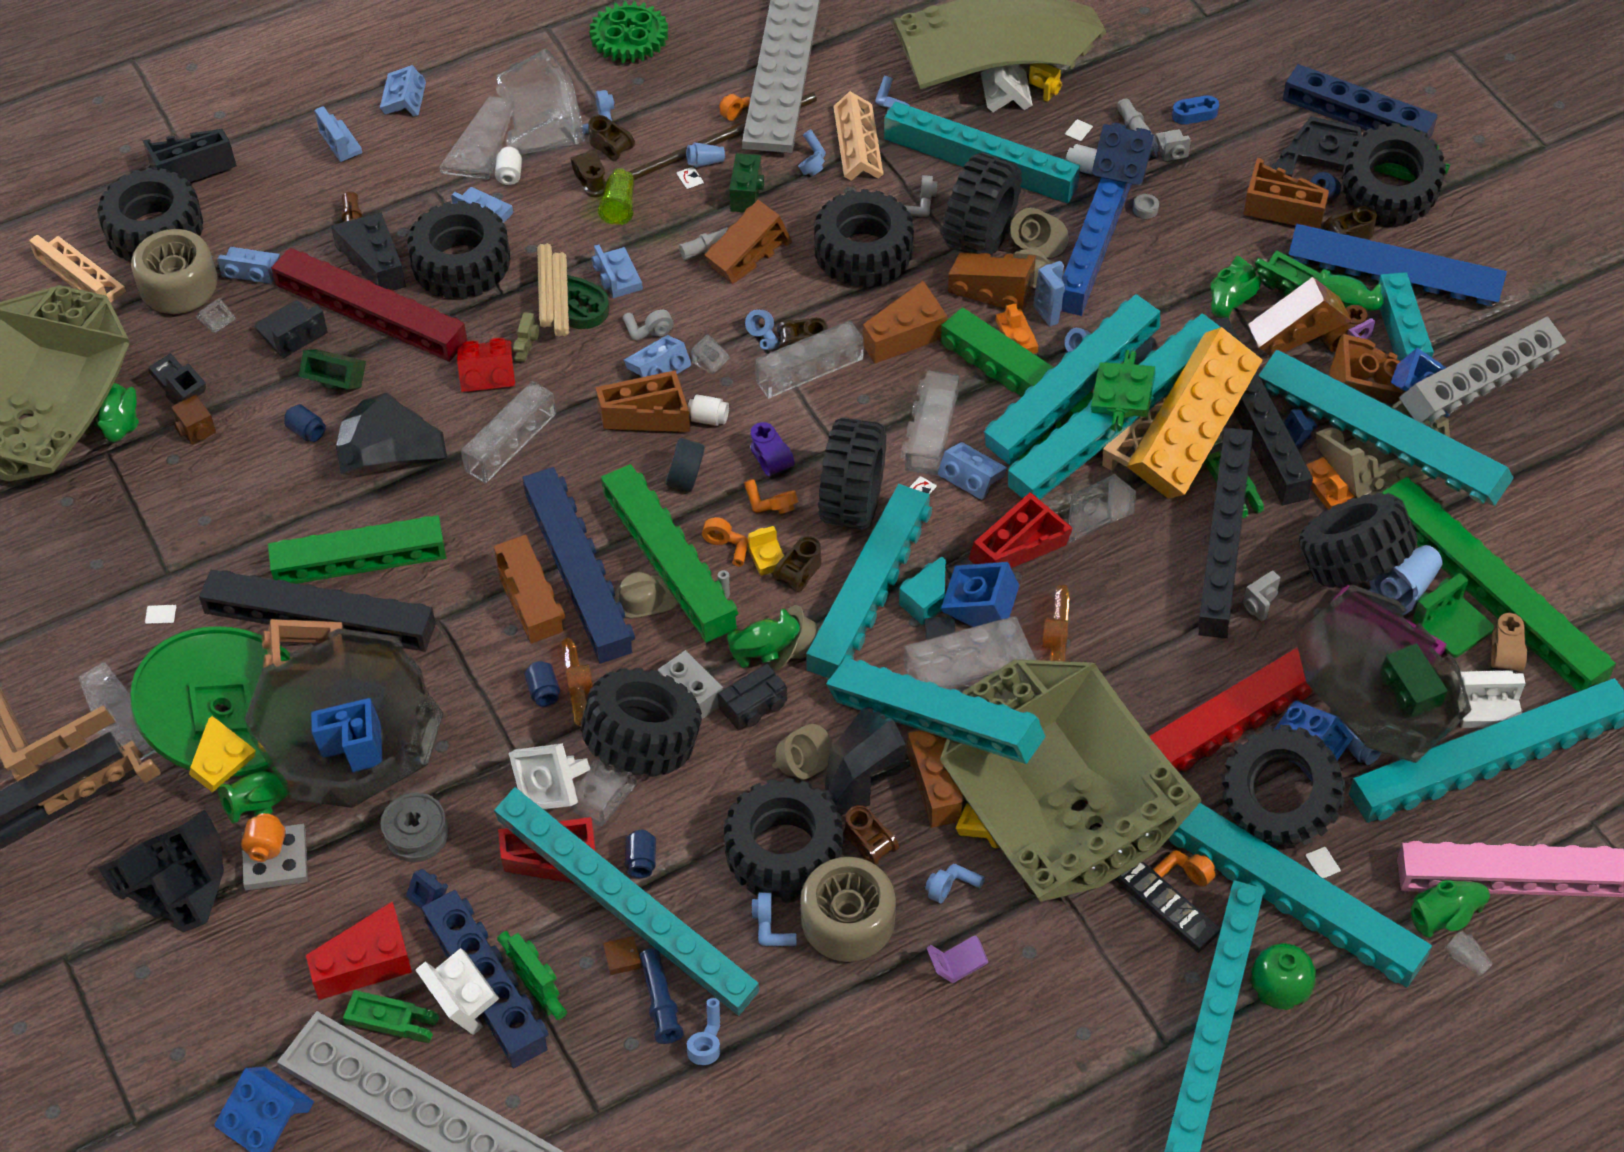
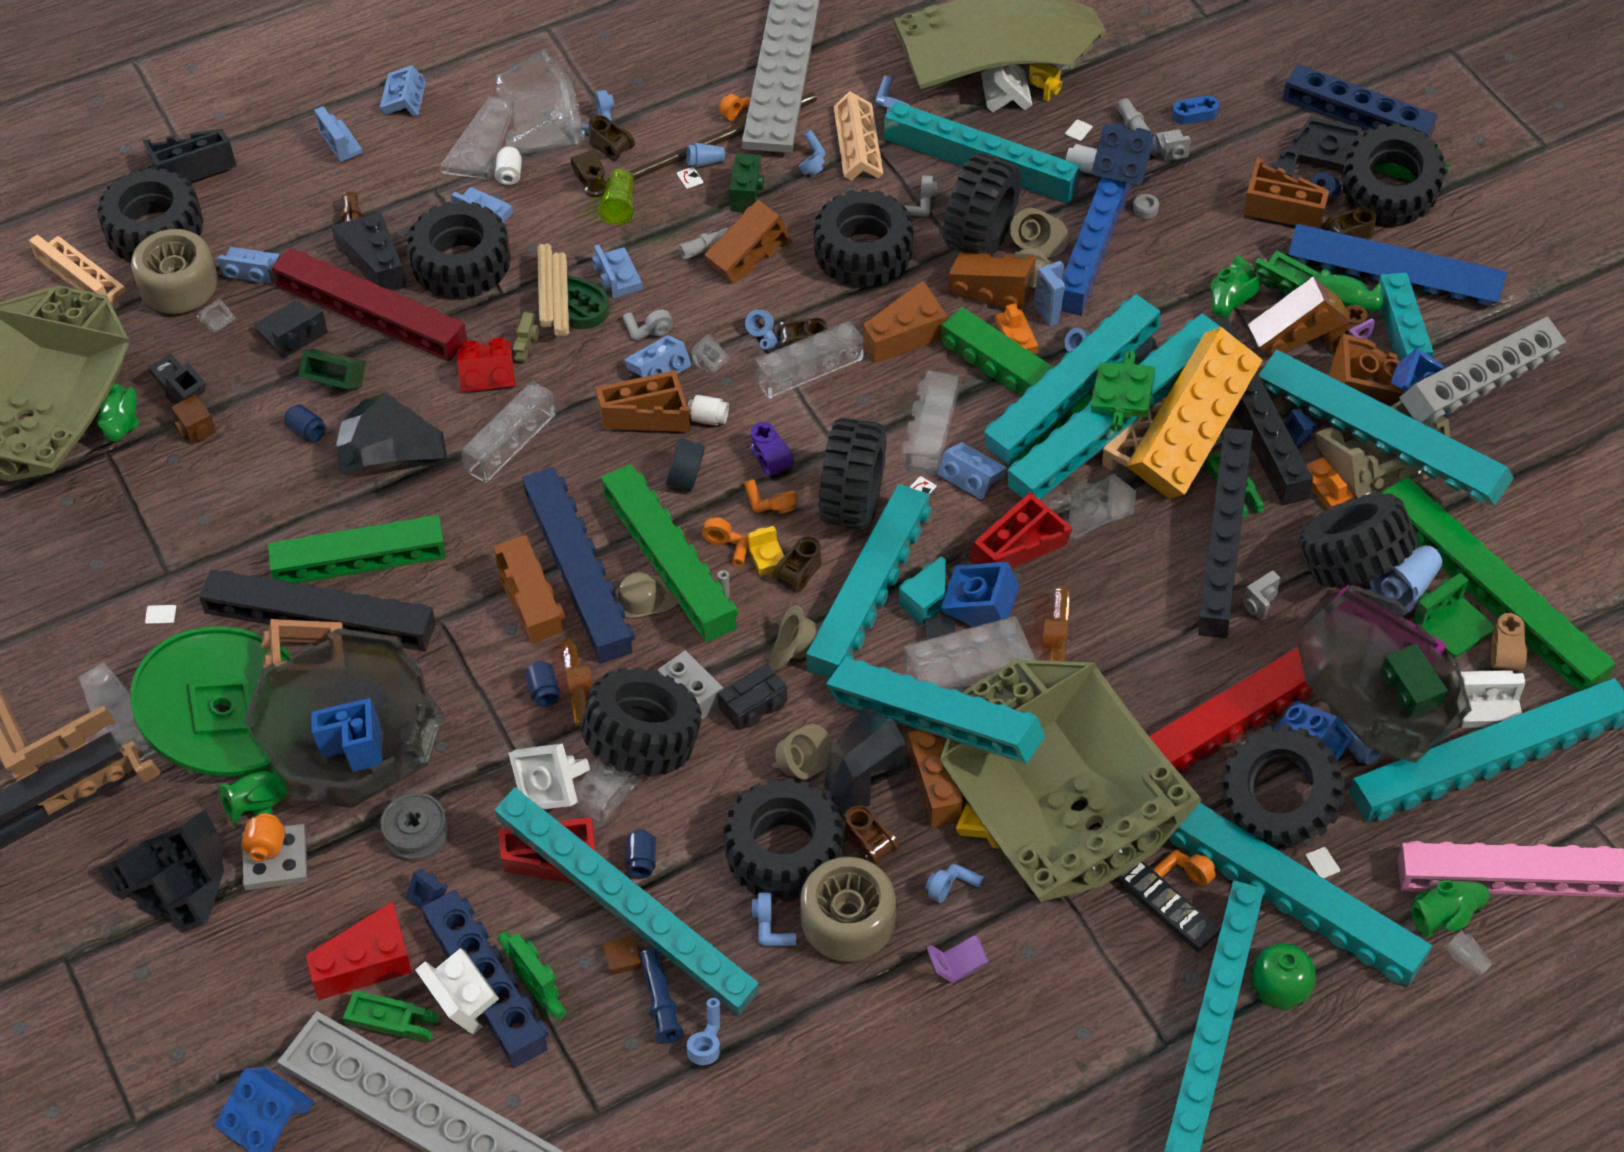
yellow wing [189,716,256,792] -> none
green gear [589,1,668,63] -> none
green animal [727,609,800,668] -> none

